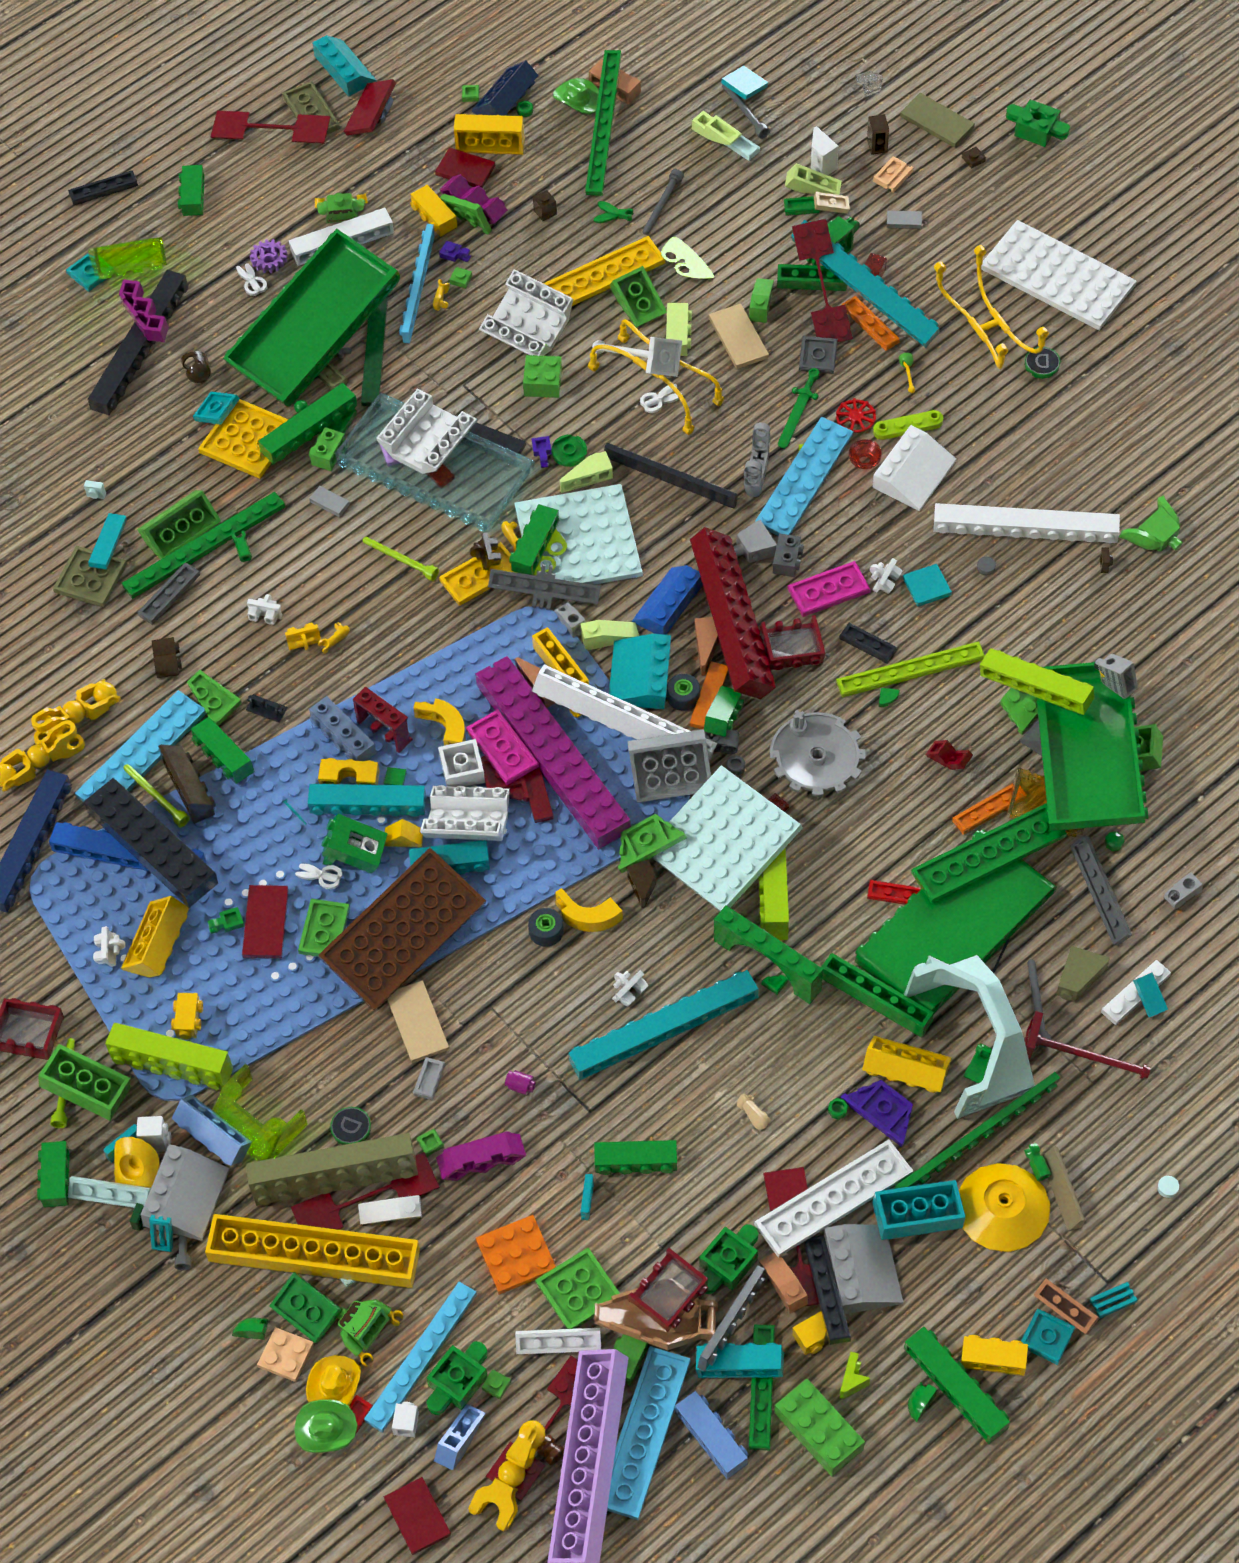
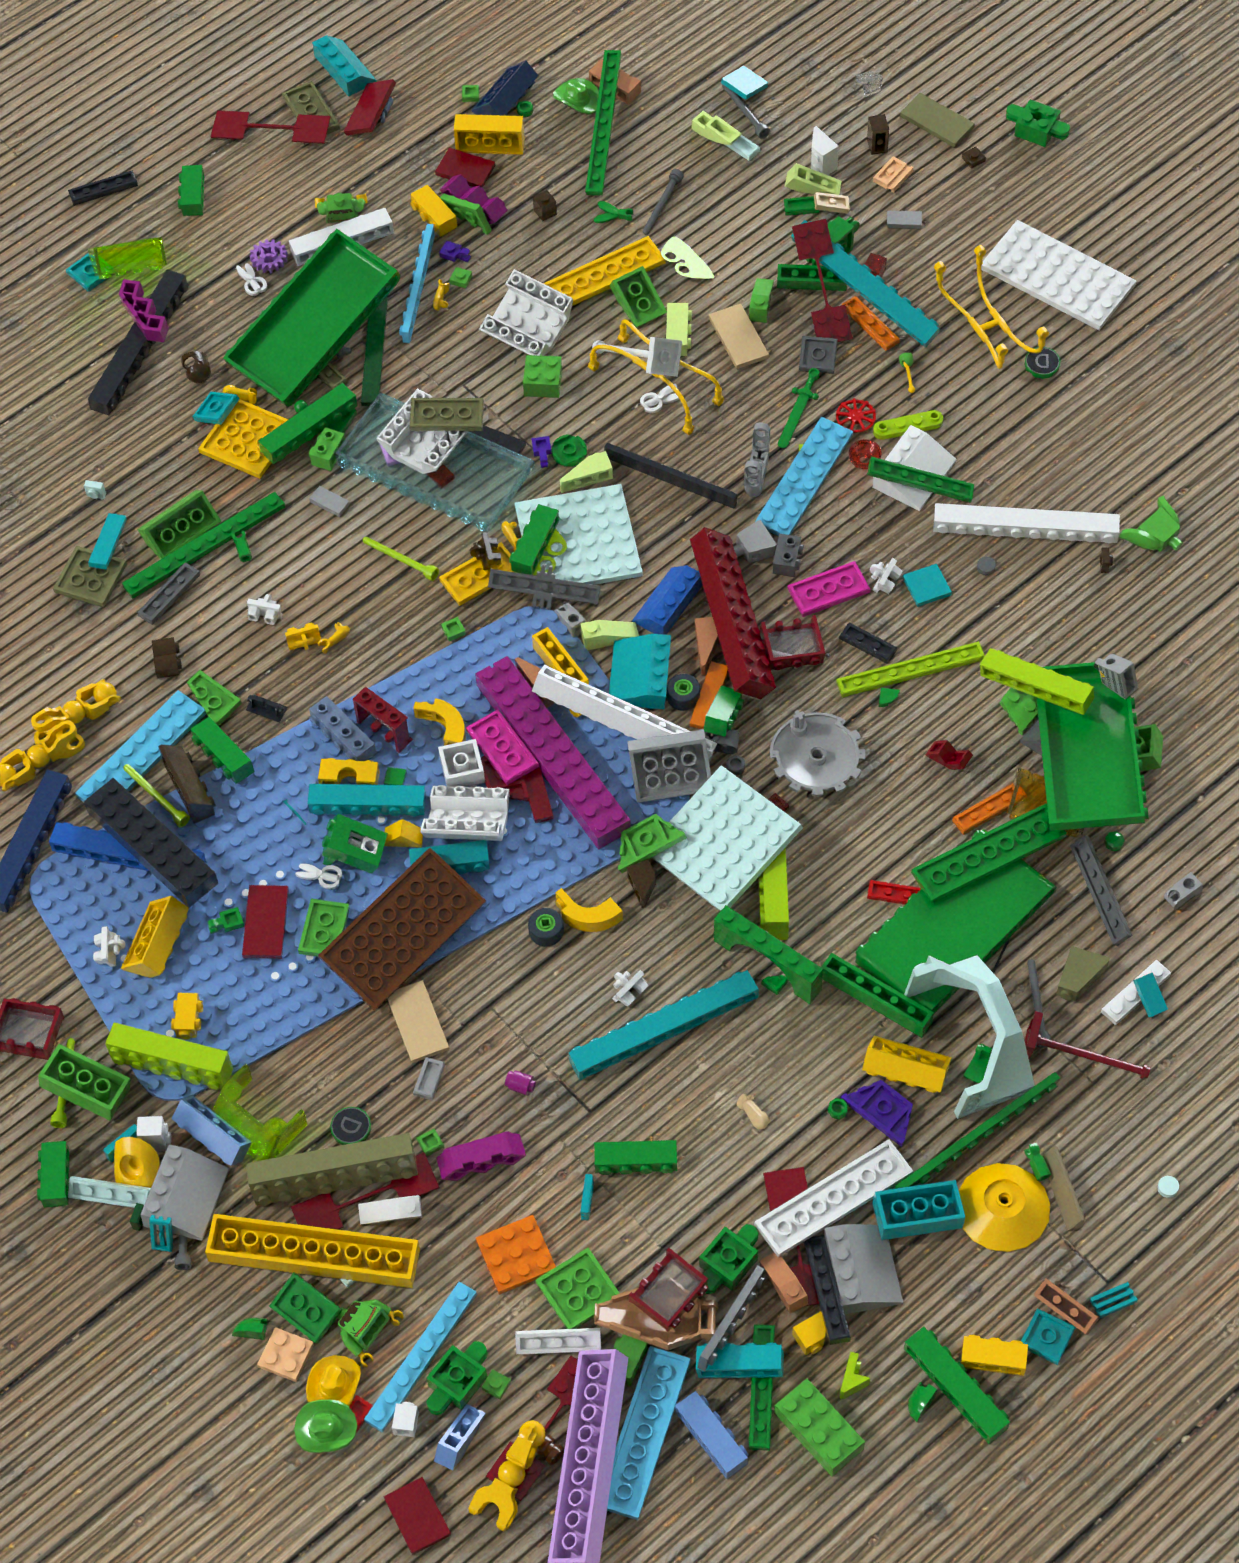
none -> yellow piece [223,385,257,405]
none -> olive tile [409,398,484,431]
none -> bright green plate [441,617,466,642]
none -> green tile [867,456,974,503]

